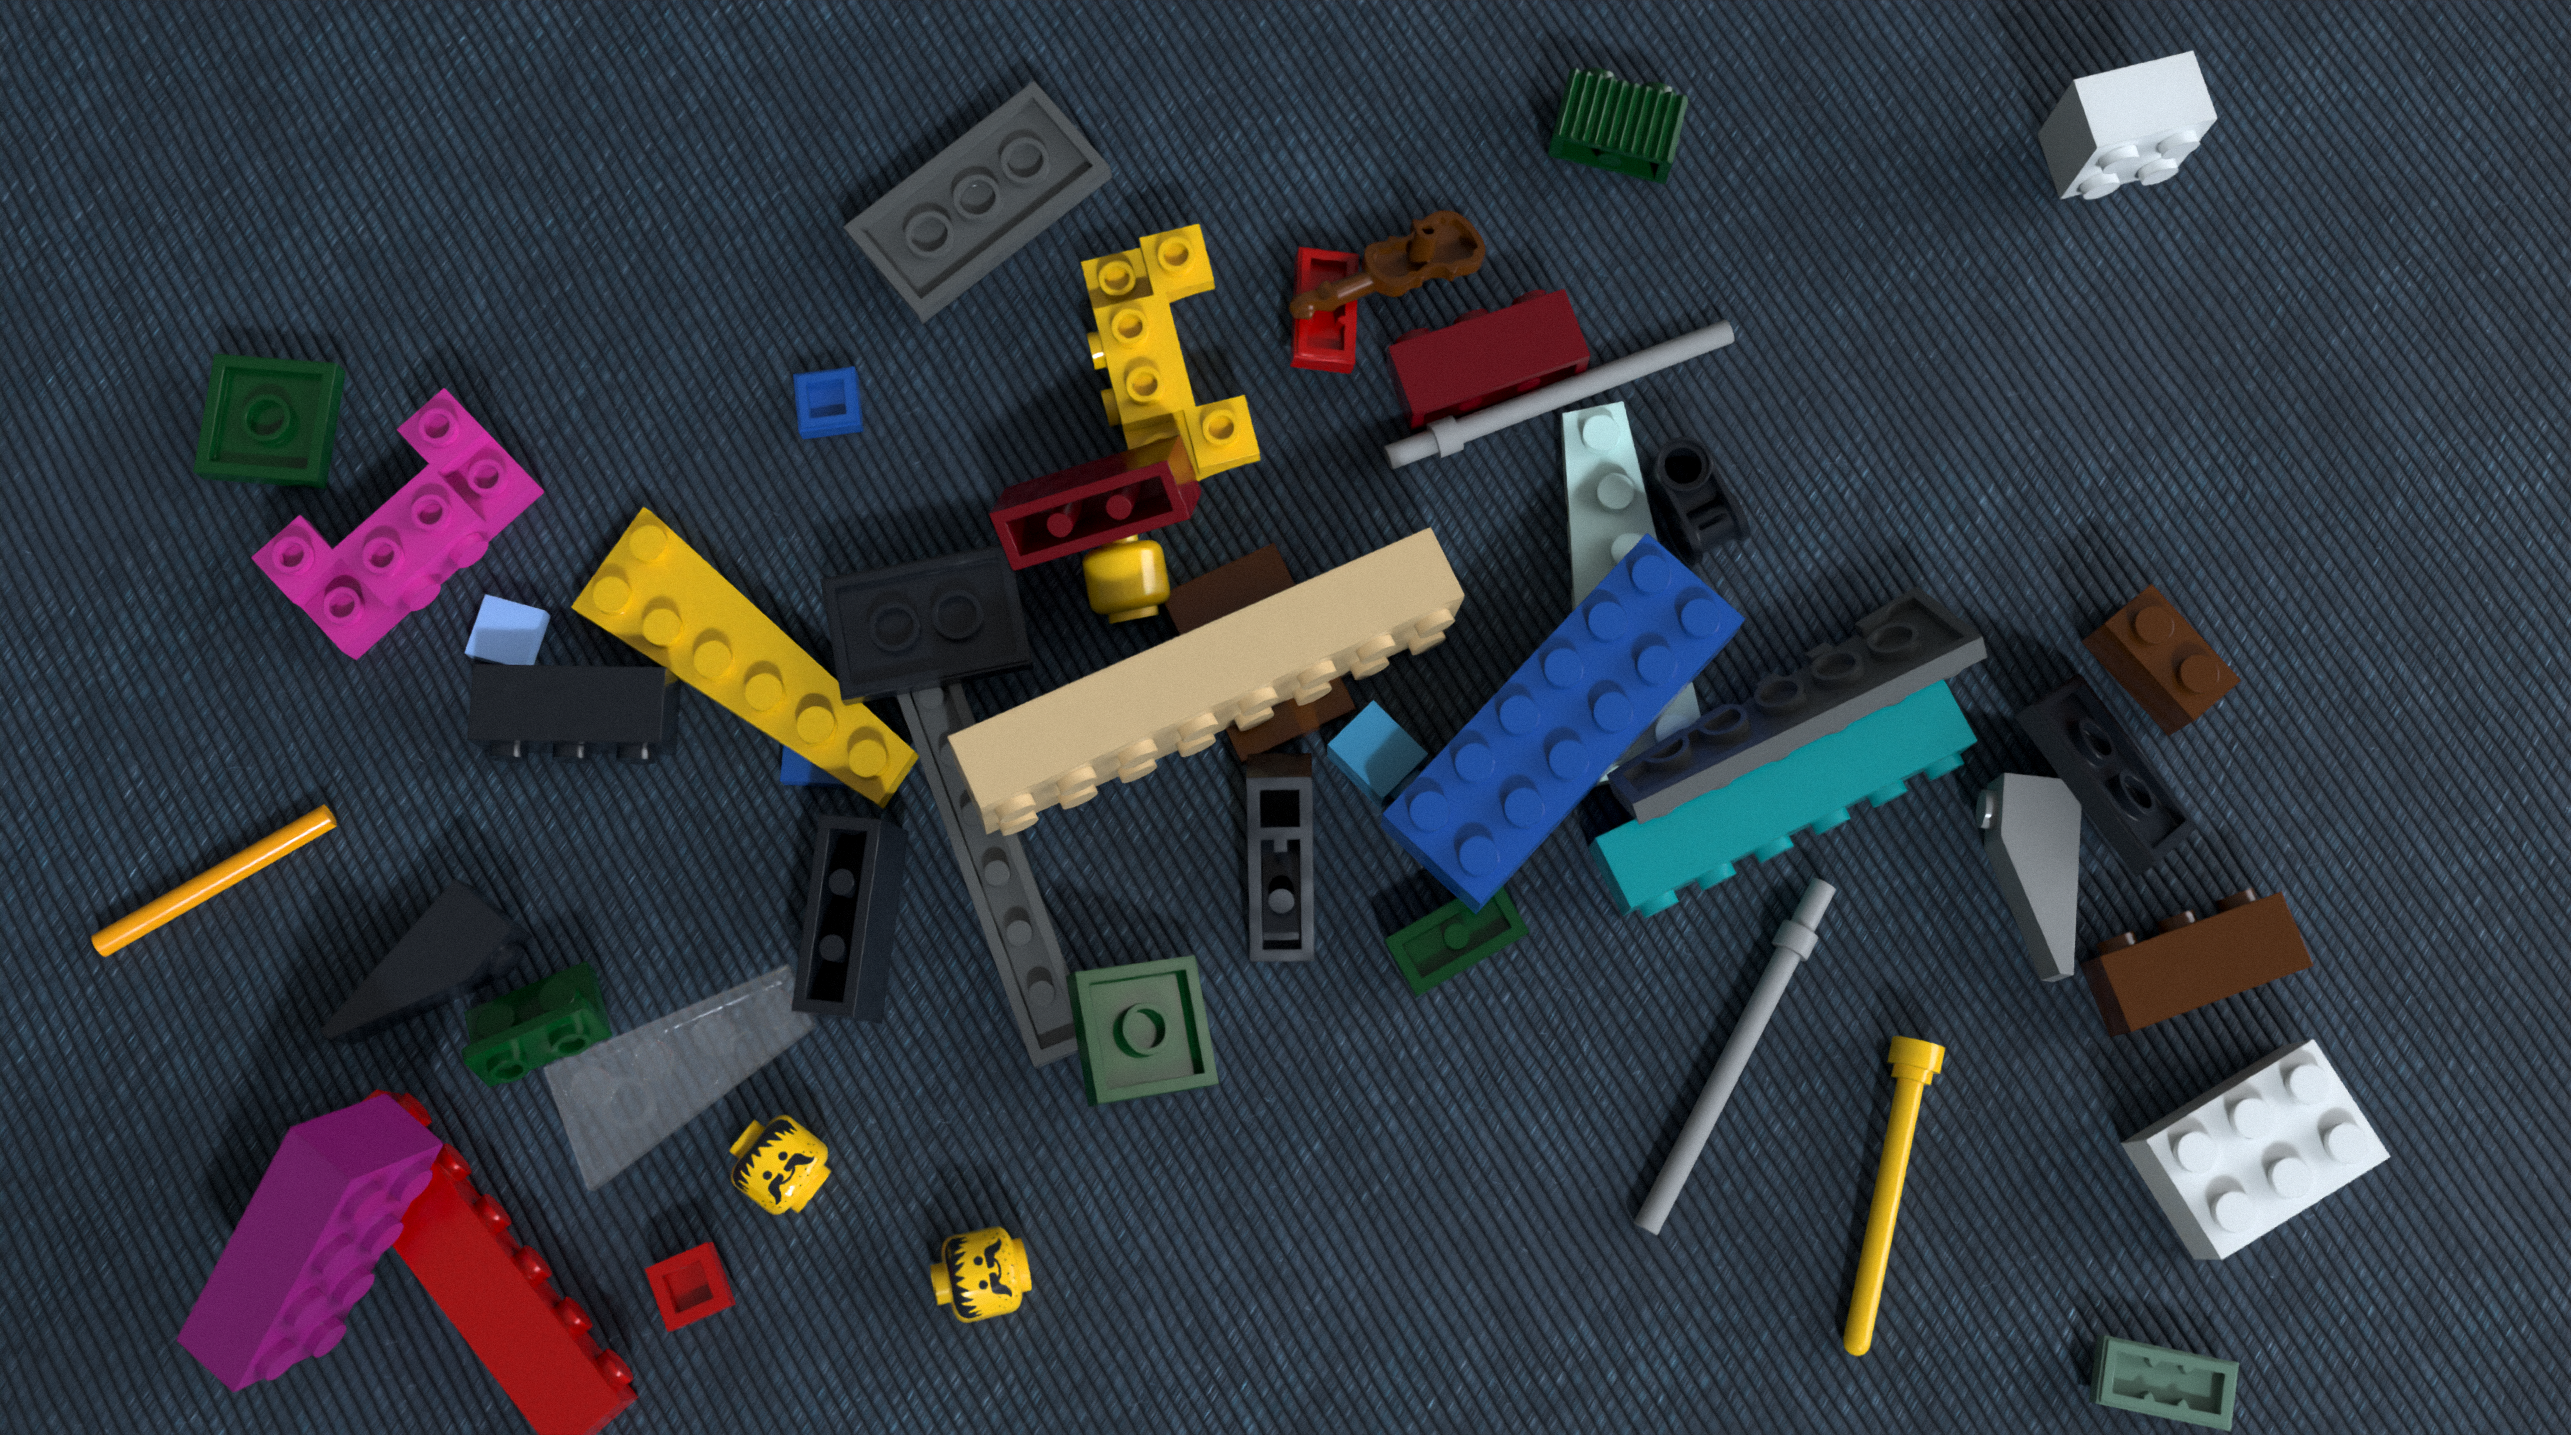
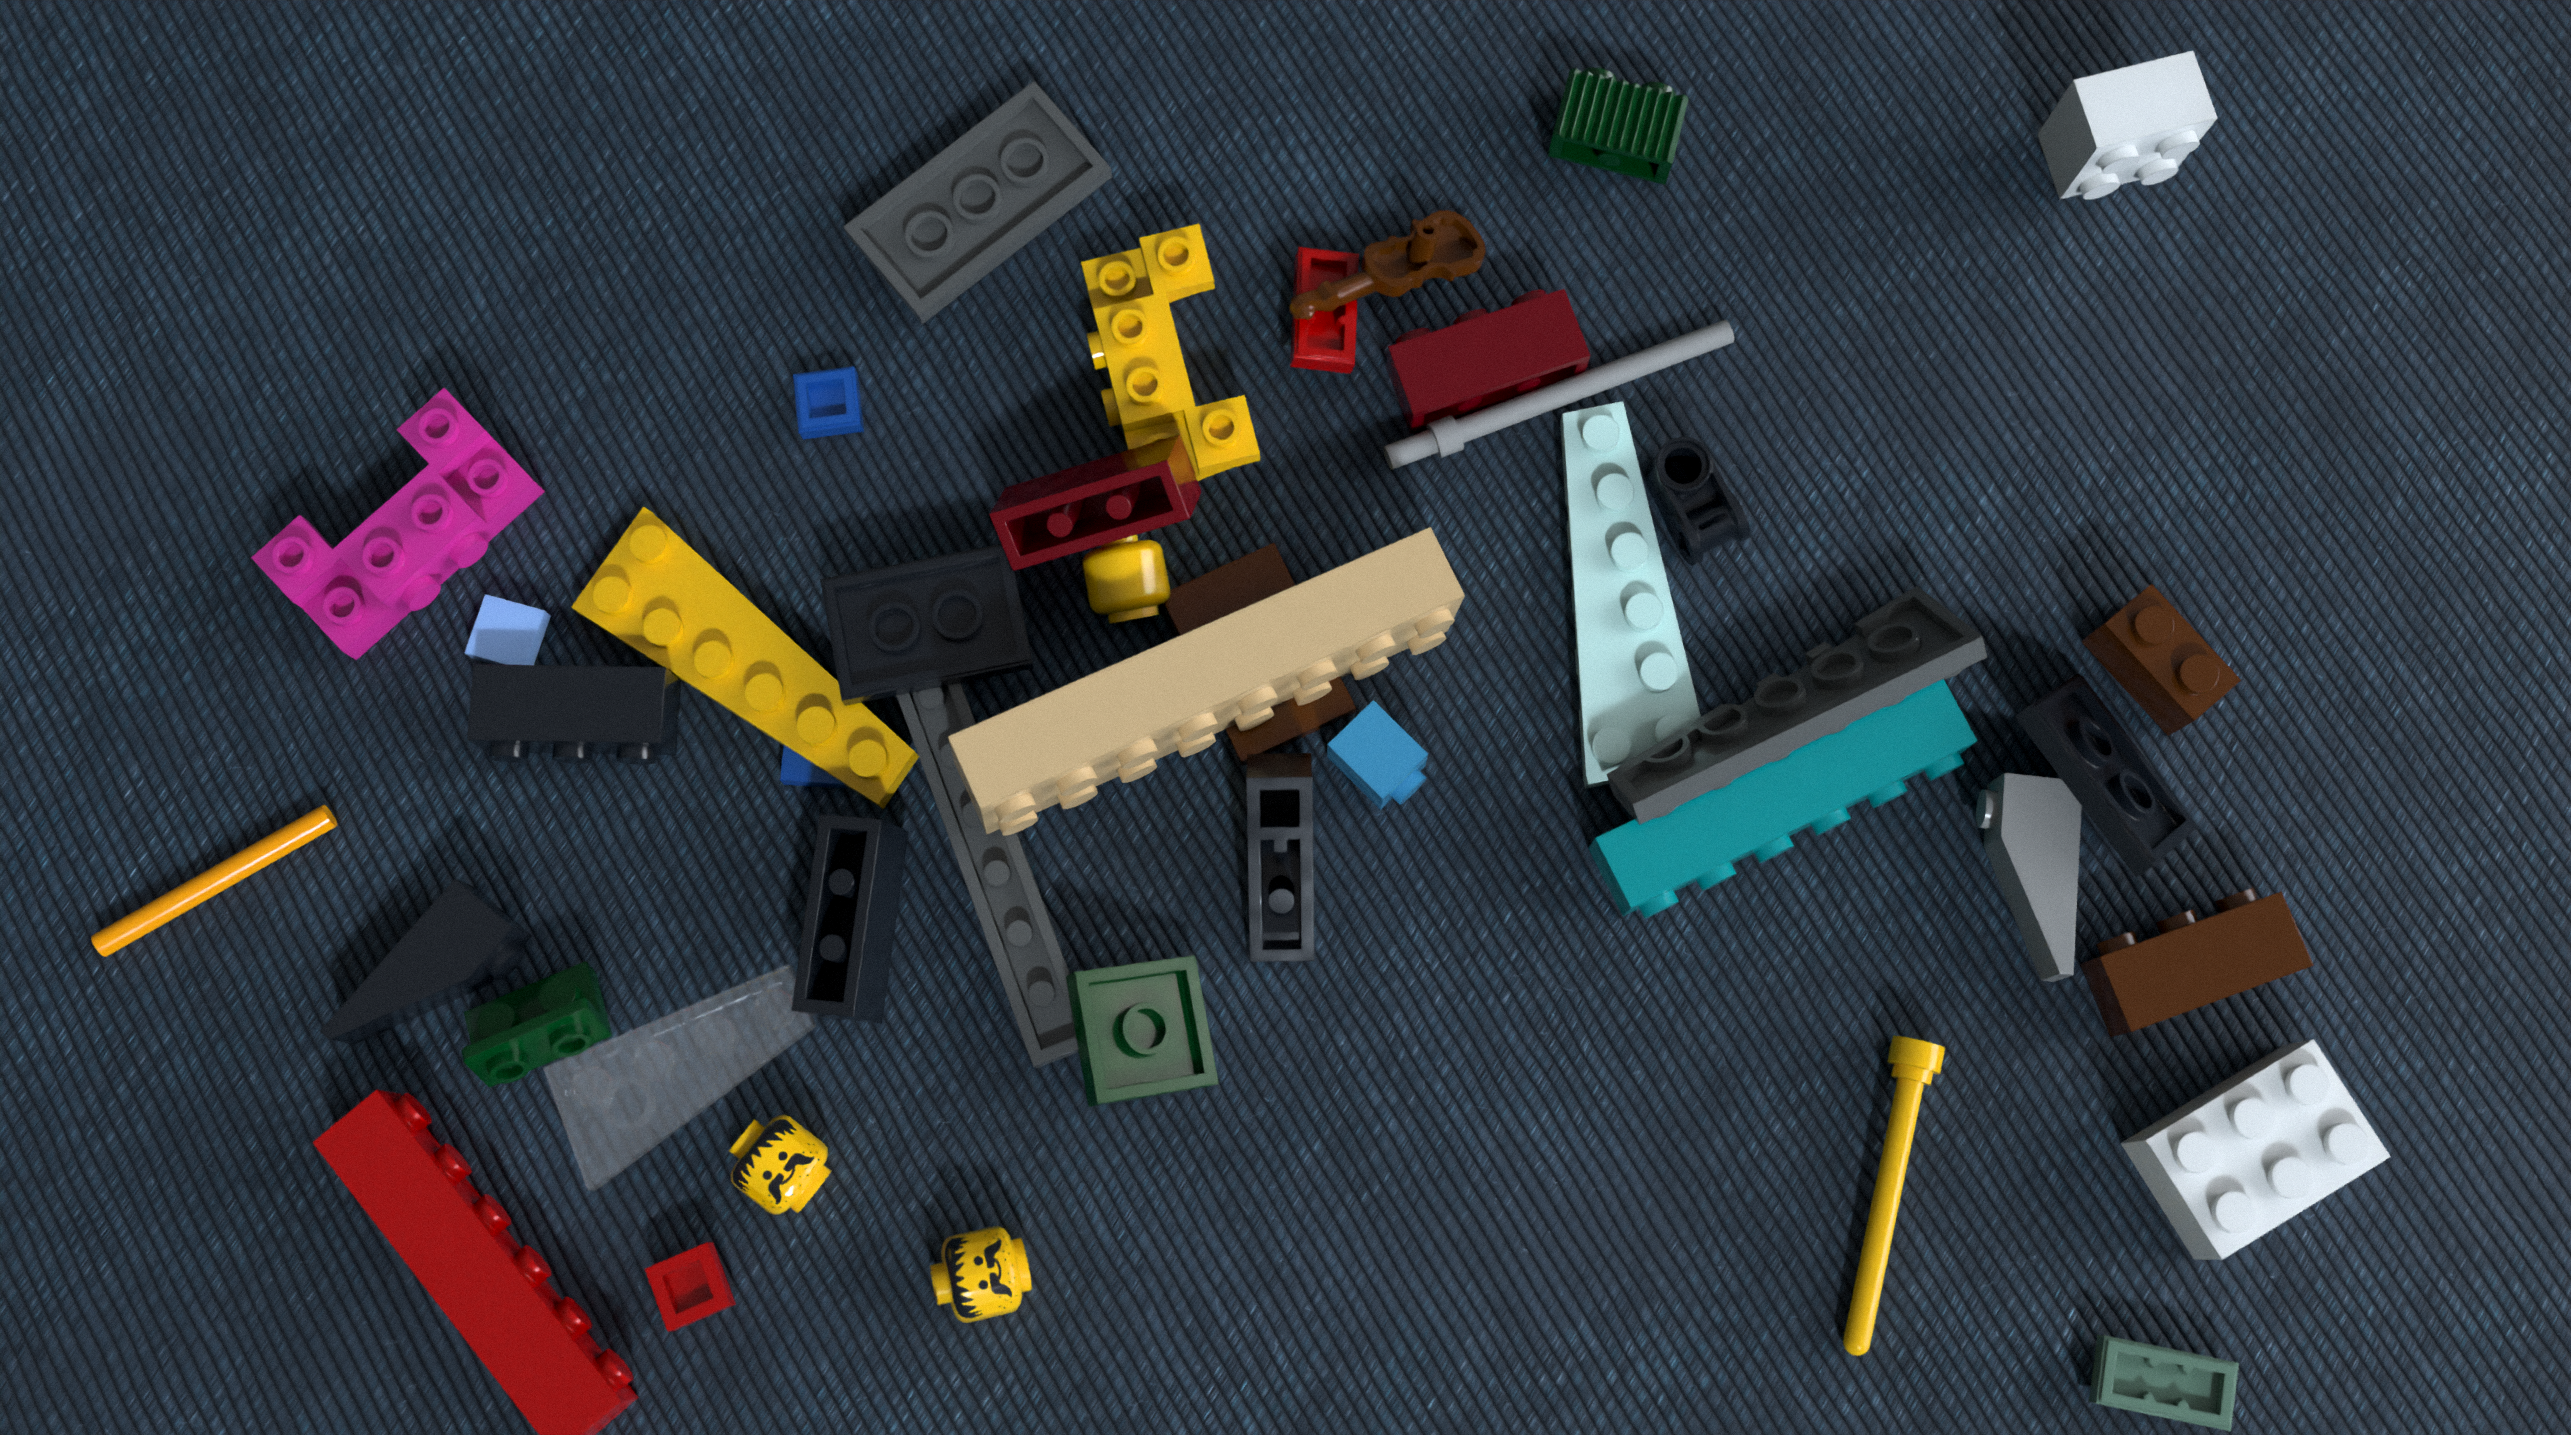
magenta brick [176,1094,444,1393] -> none
dark green plate [193,354,346,489] -> none
blue brick [1381,533,1745,914] -> none
dark green plate [1383,886,1529,999] -> none
light grey bar [1634,878,1836,1235] -> none

